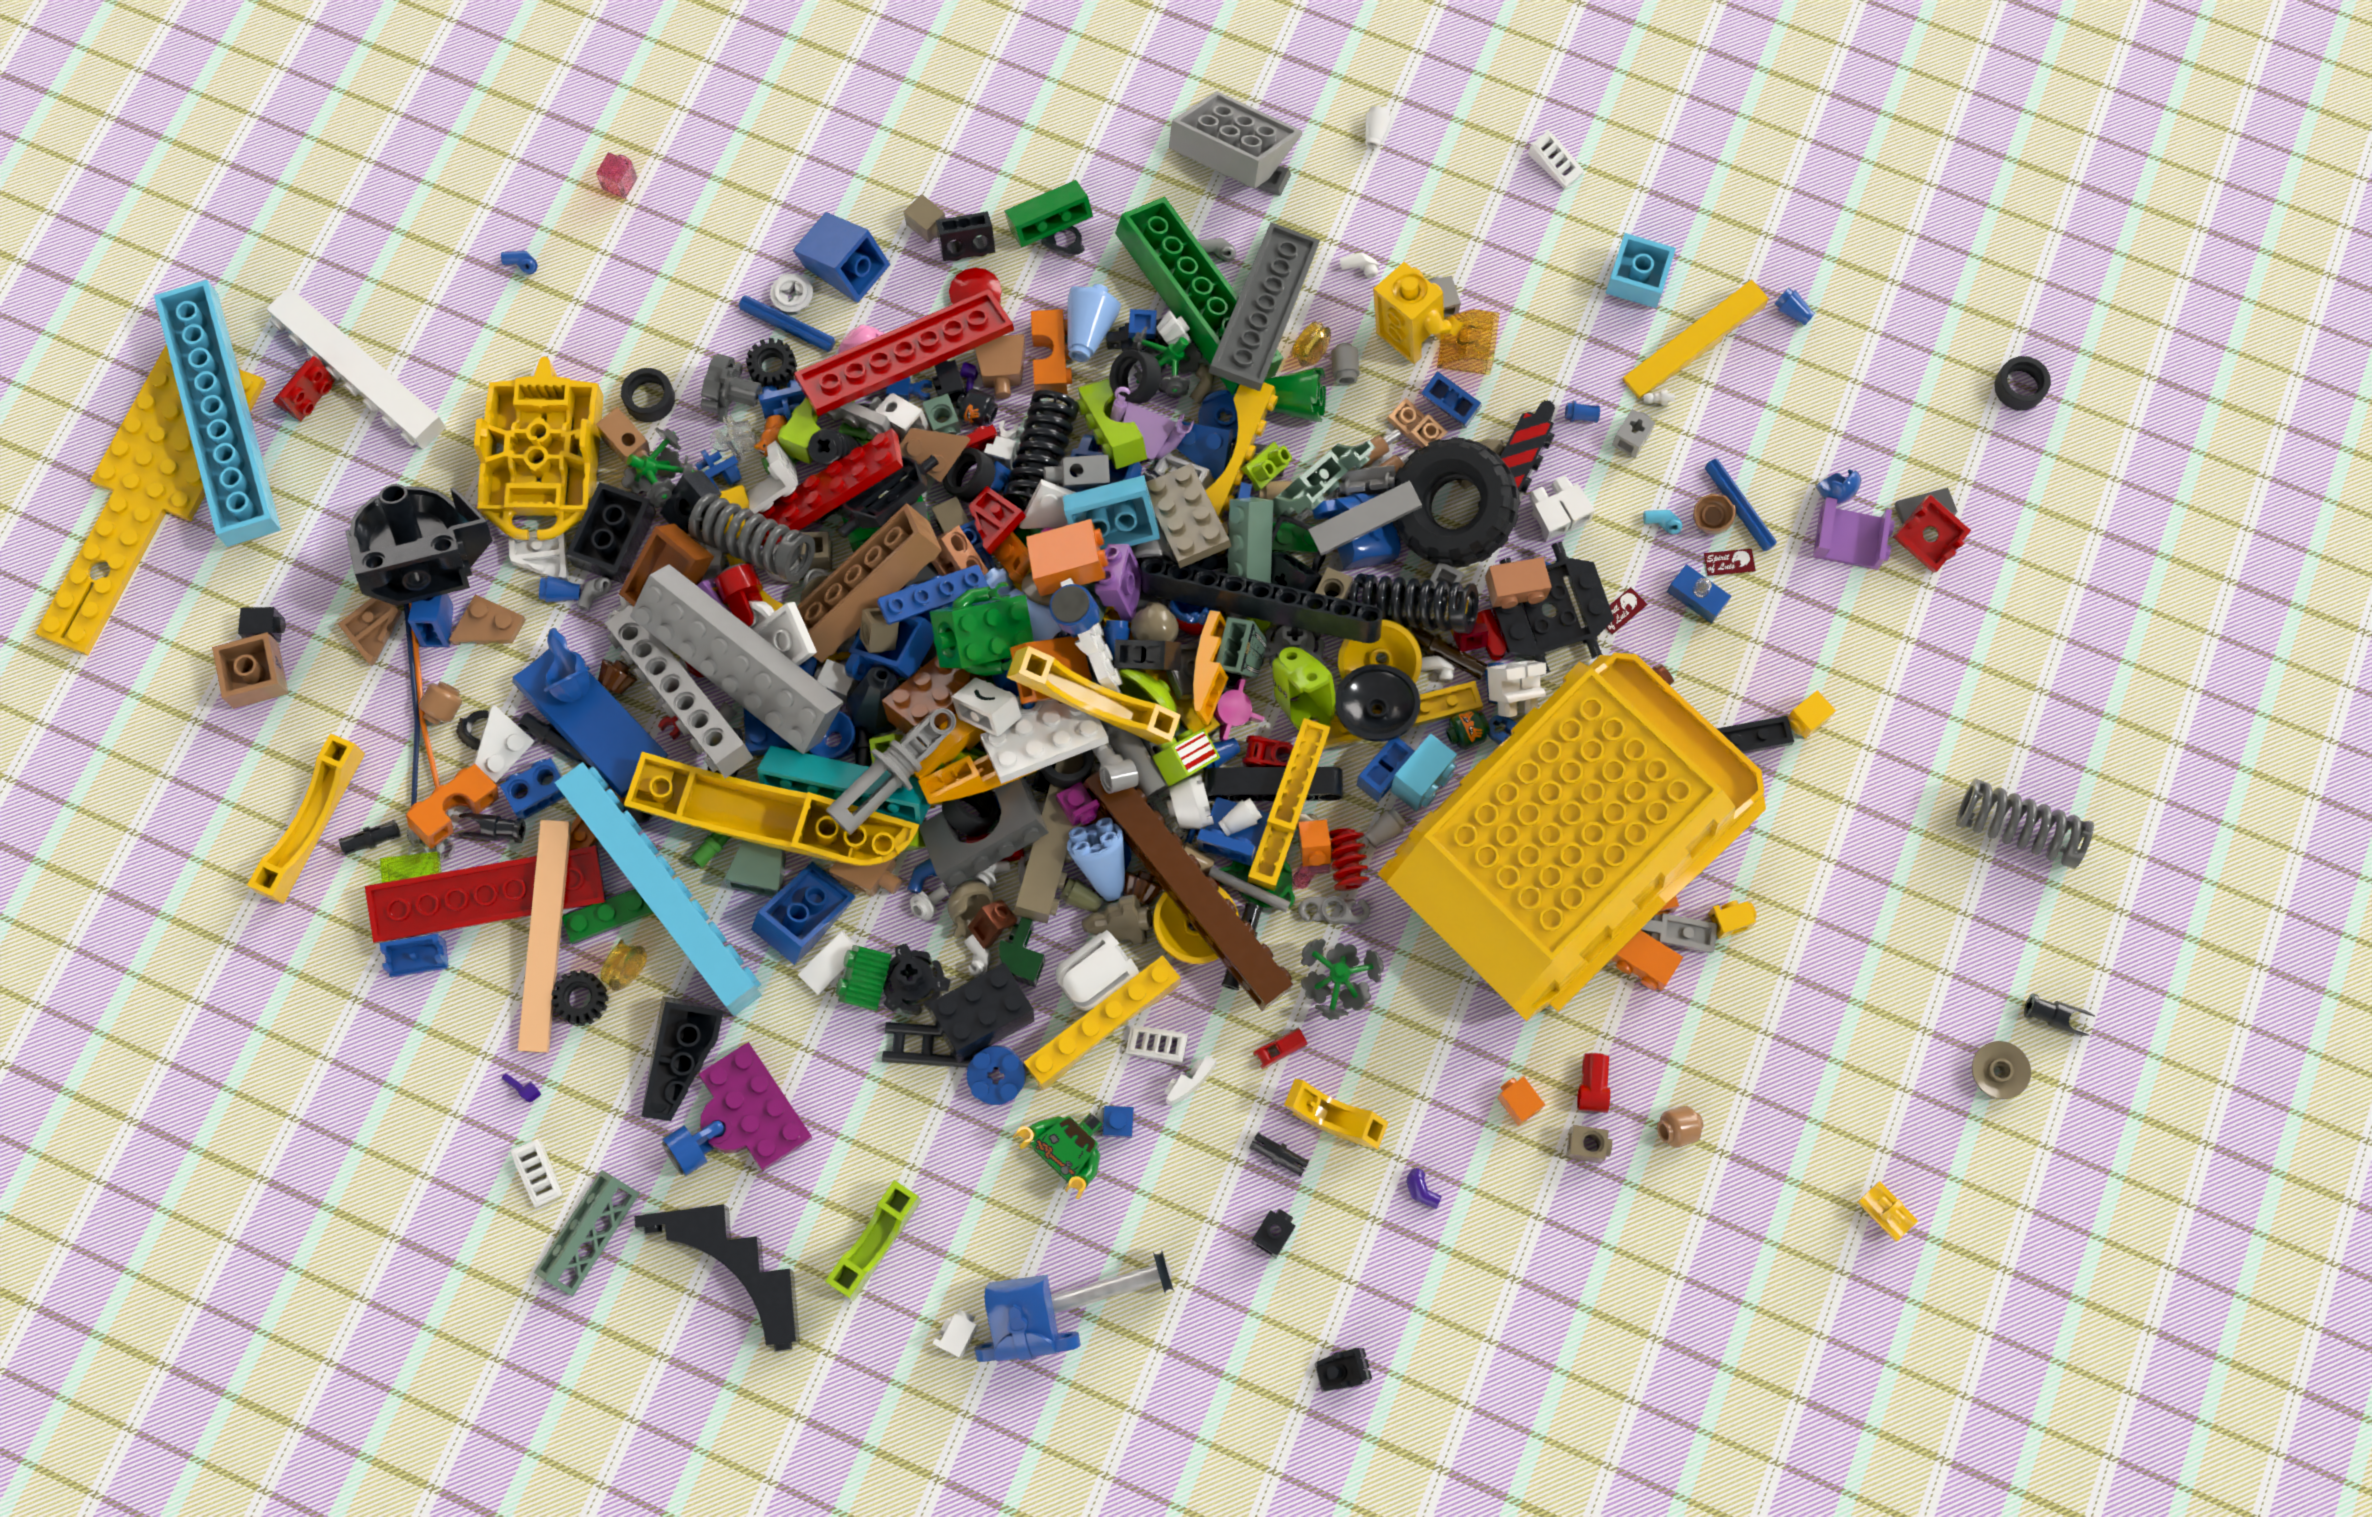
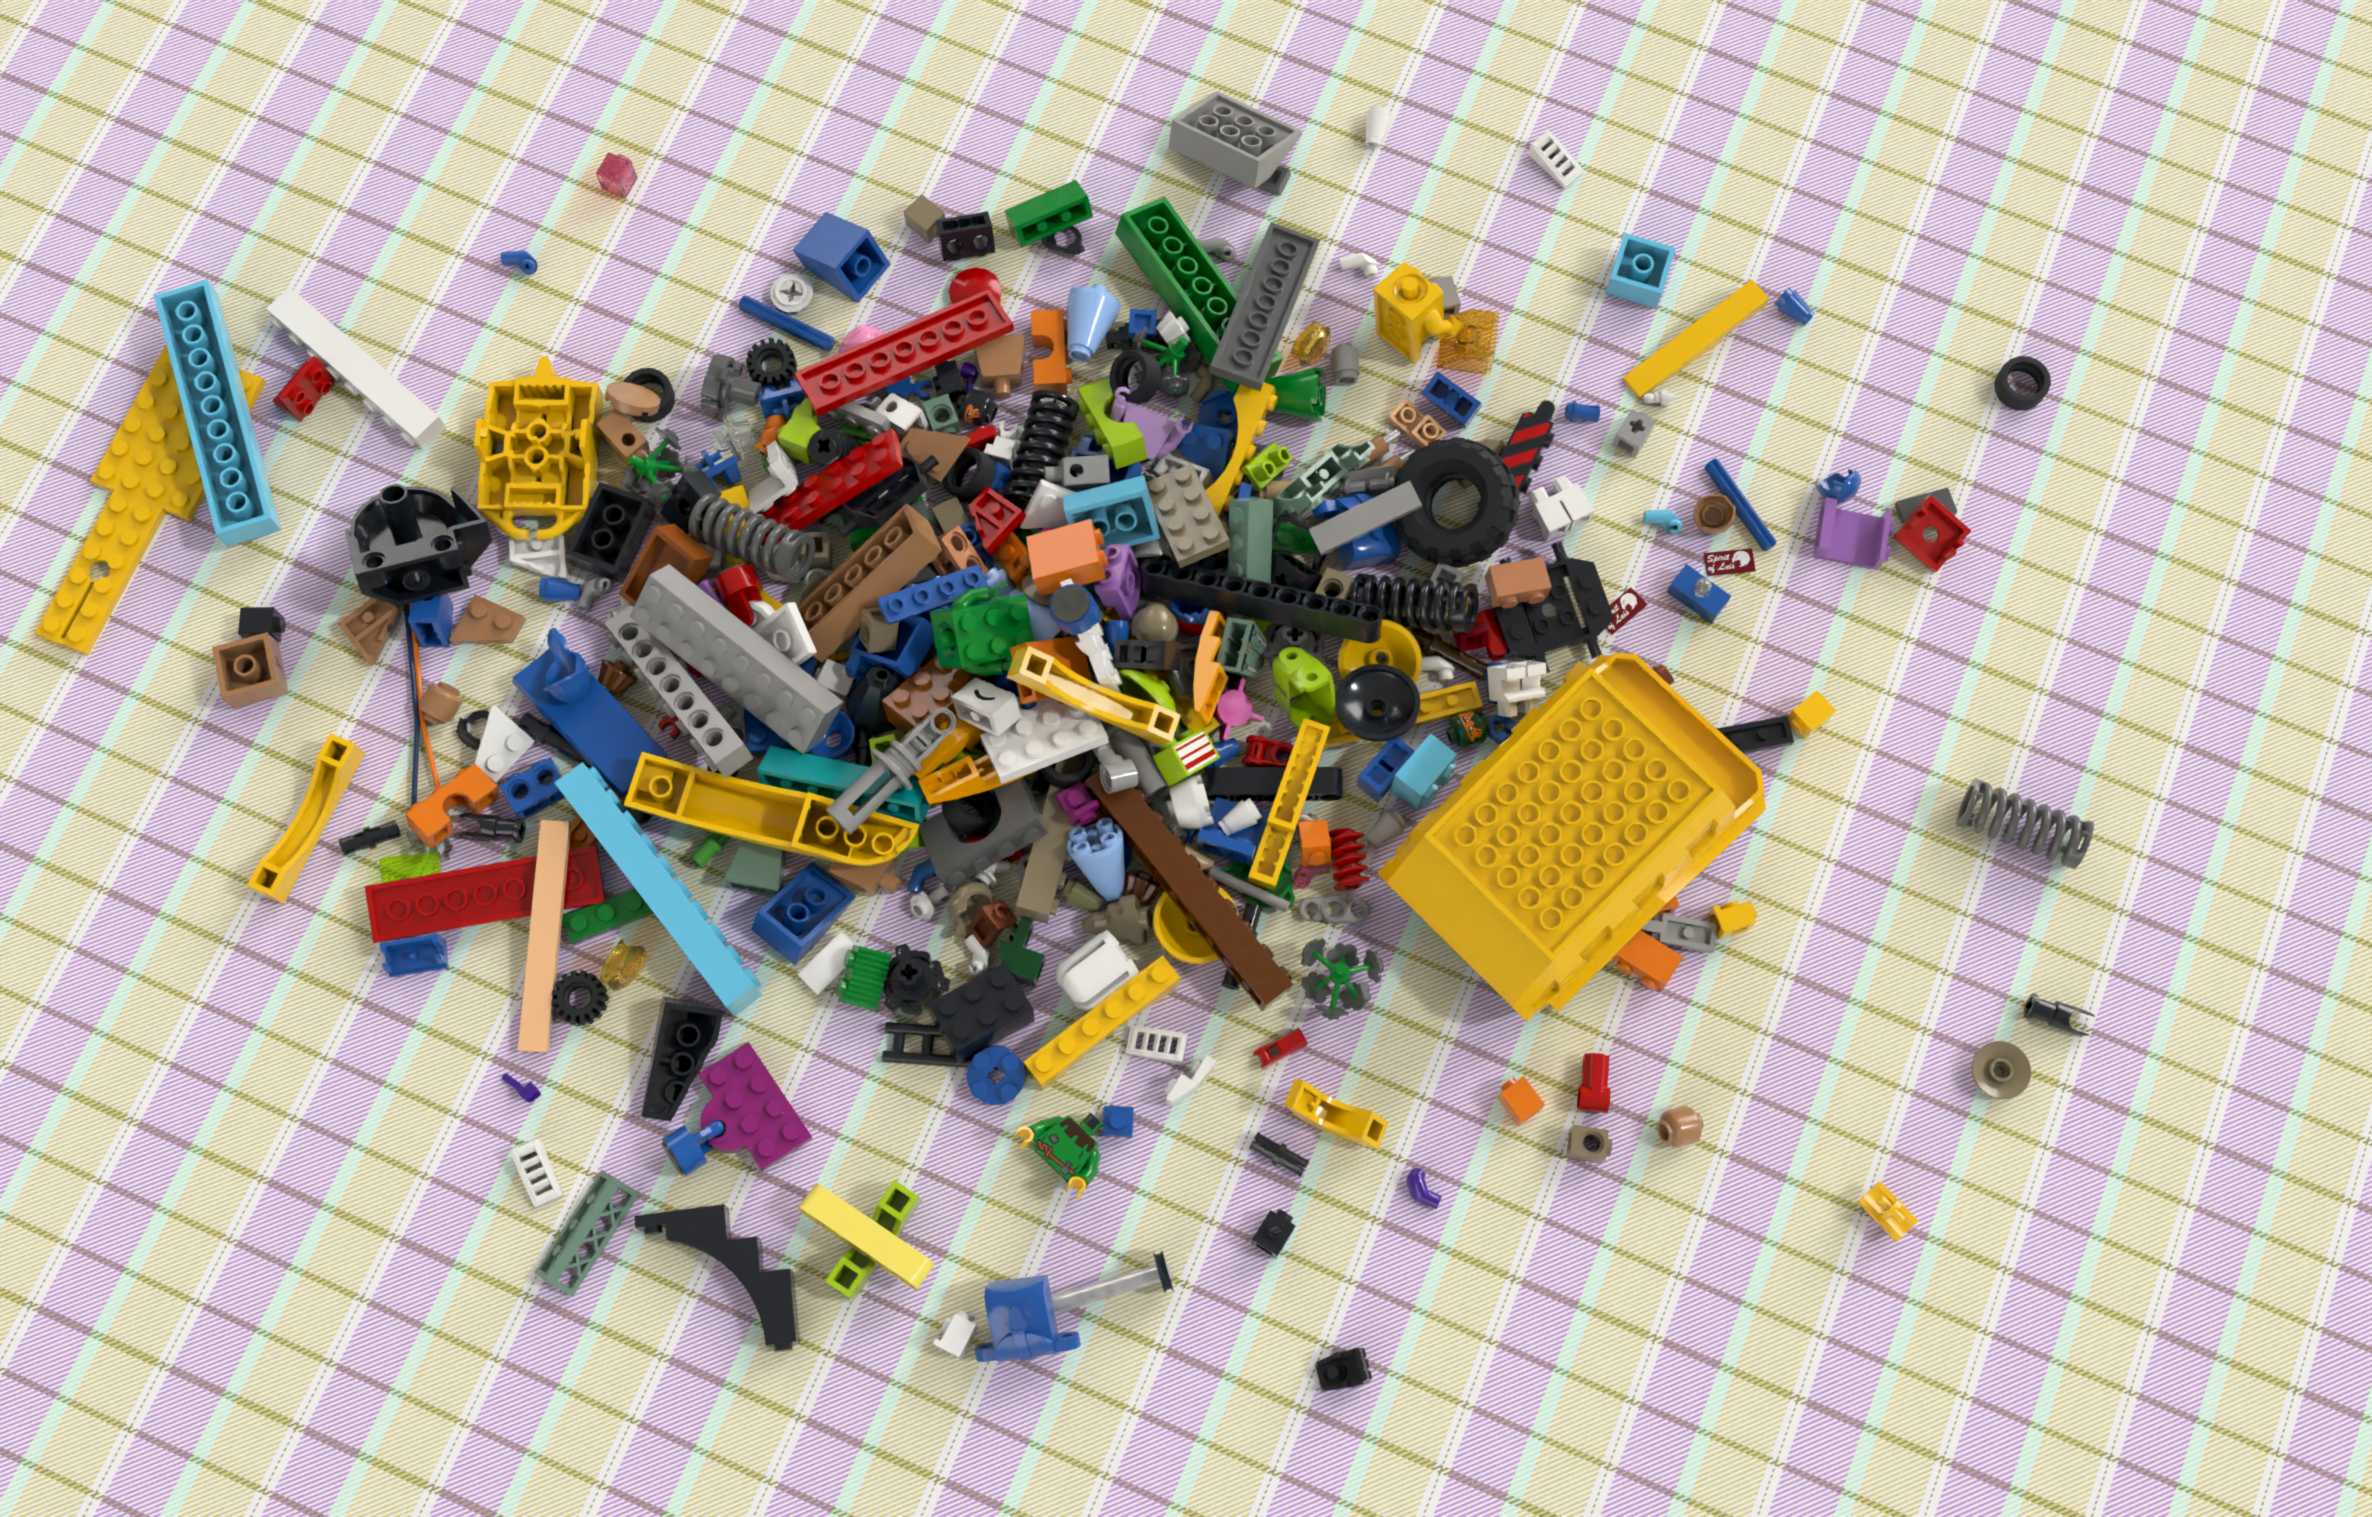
none -> medium nougat tile [604,382,660,416]
none -> light yellow beam [798,1183,935,1290]

